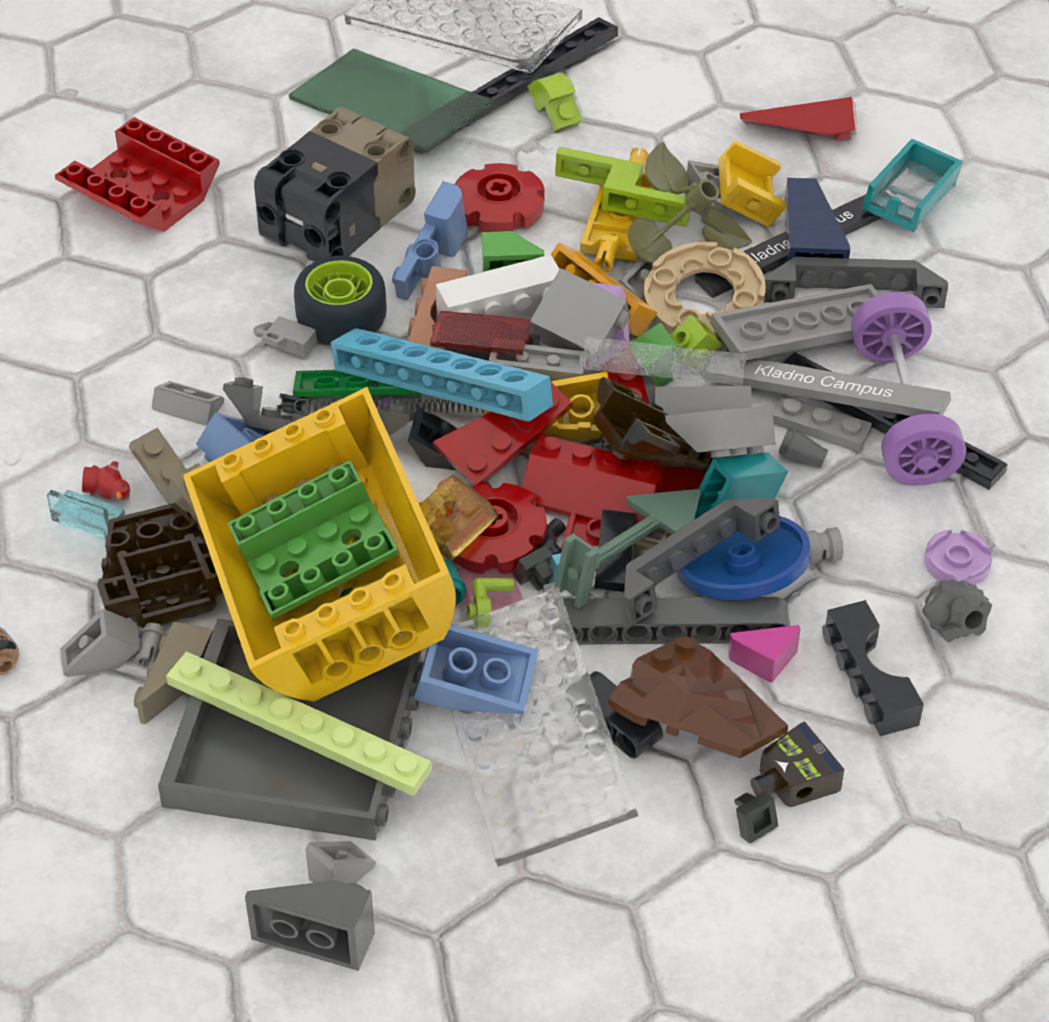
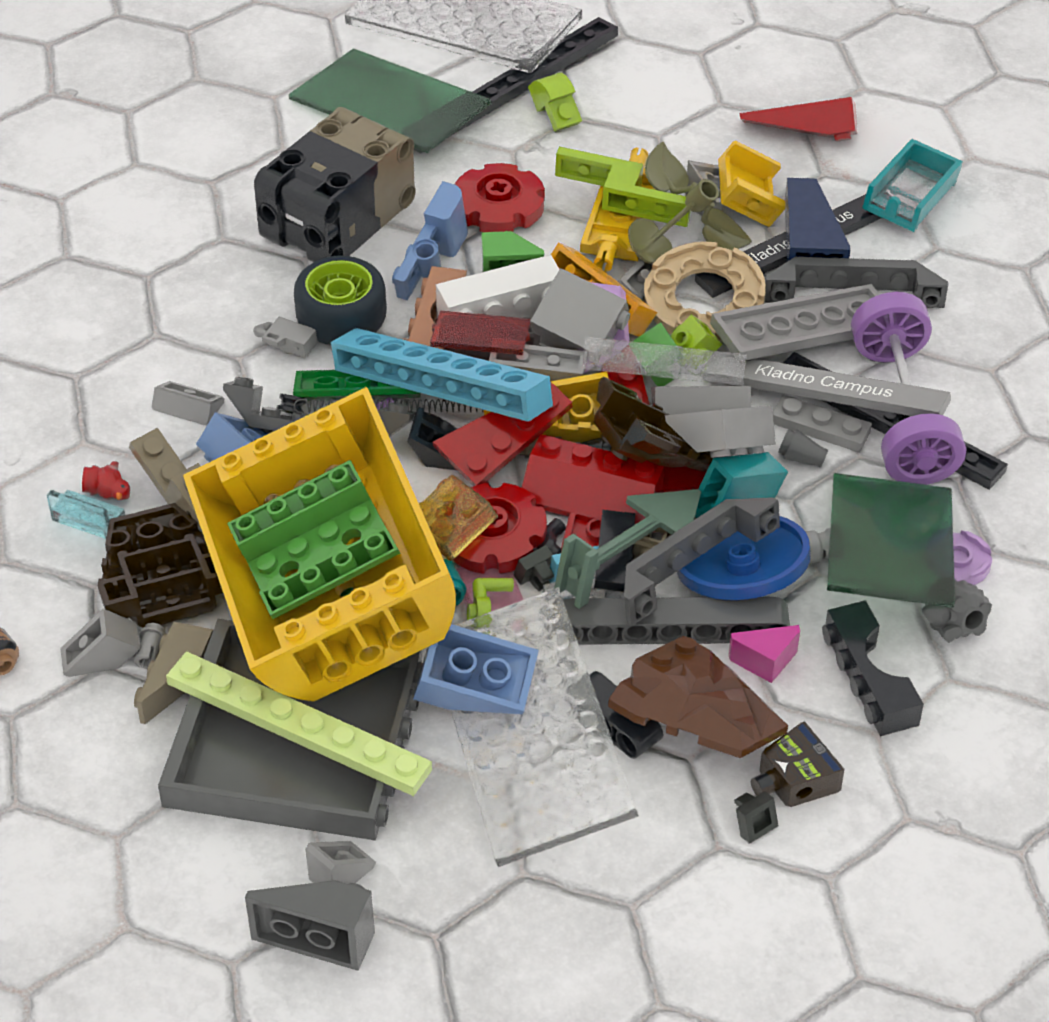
red slope [55,117,220,232] -> none
none -> clear green piece [827,473,955,608]

